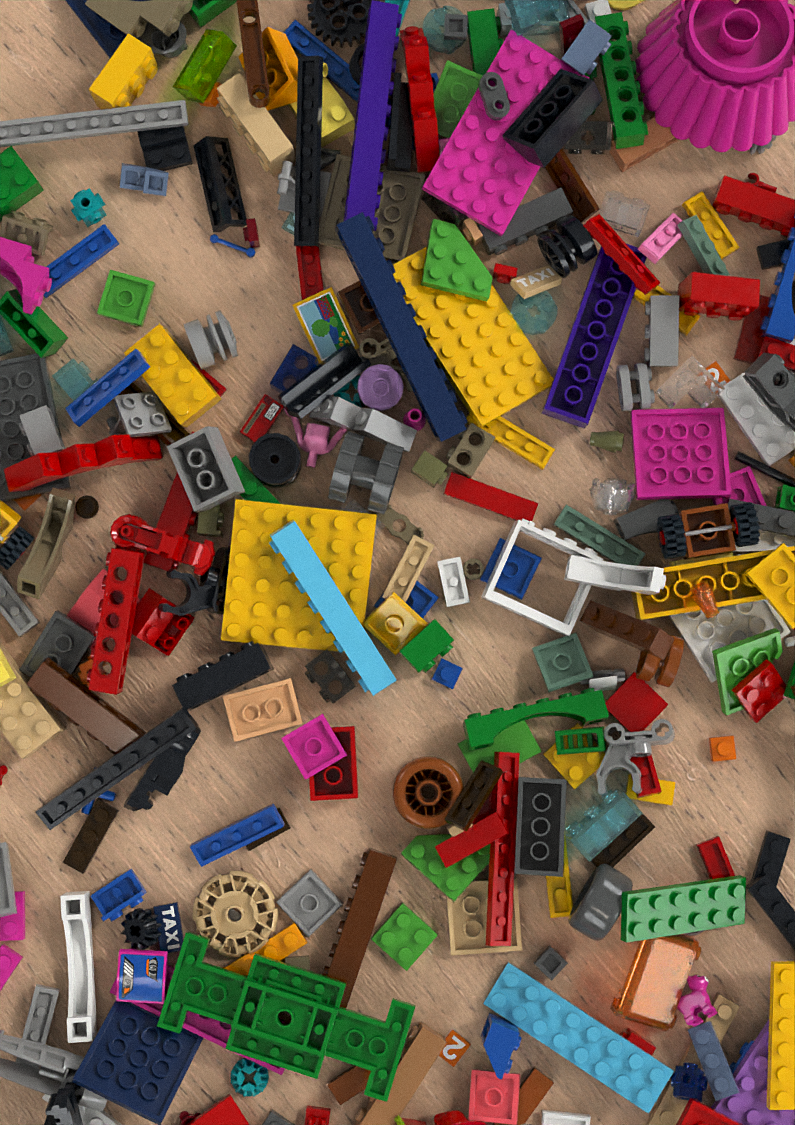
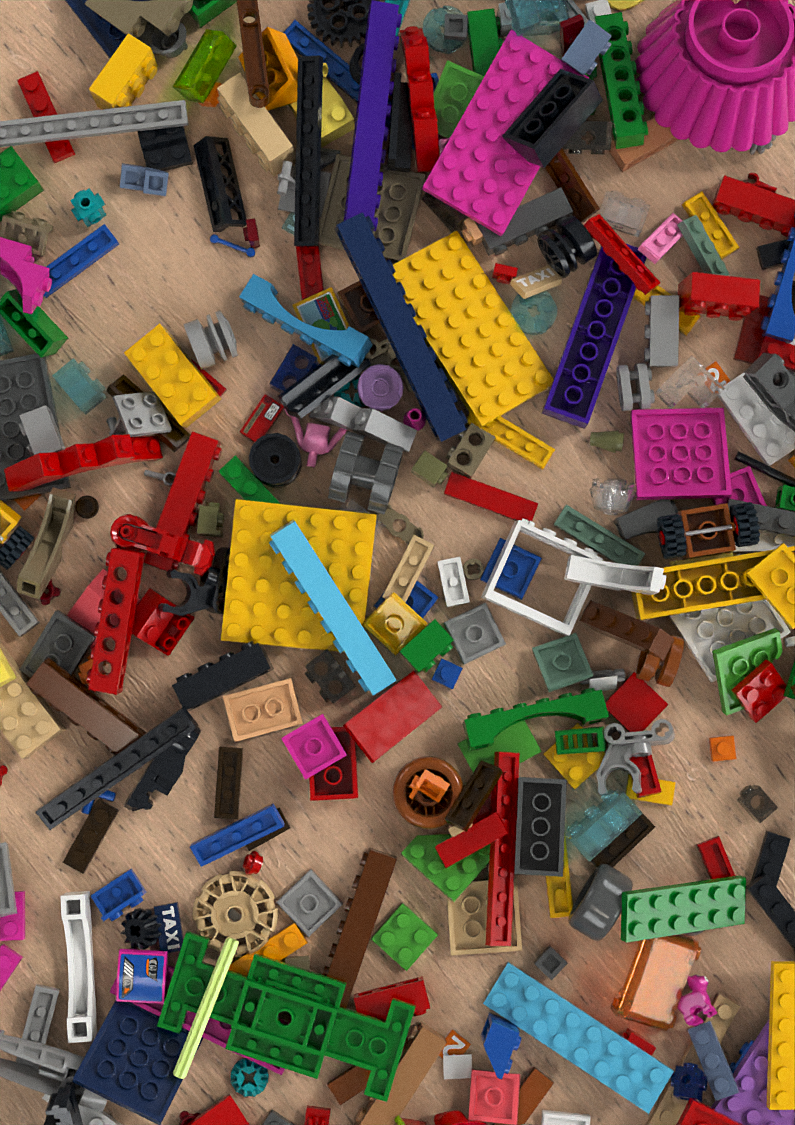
blue plate [65,349,150,427] -> none
bright green plate [97,270,155,327] -> none
light grey brick [167,426,245,512] -> none
bright green plate [420,219,493,302] -> none
dark grey plate [478,72,510,120] -> none
clear orange cone [690,581,720,618] -> none
none -> red plate [17,71,76,163]
none -> dark red plate [40,579,61,605]
none -> light grey hand [144,470,176,486]
none -> yellowish green axle [173,937,239,1079]
none -> dark brown plate [214,747,243,820]
none -> dark azure arch [239,274,373,368]
none -> red plate [243,851,263,875]
none -> red tile [343,670,442,763]
none -> red brick [353,976,430,1021]
none -> orange bracket [409,769,450,803]
none -> white sticker [443,1054,472,1079]
none -> light grey tile [444,602,506,664]
none -> clear smoke brick [737,785,778,823]

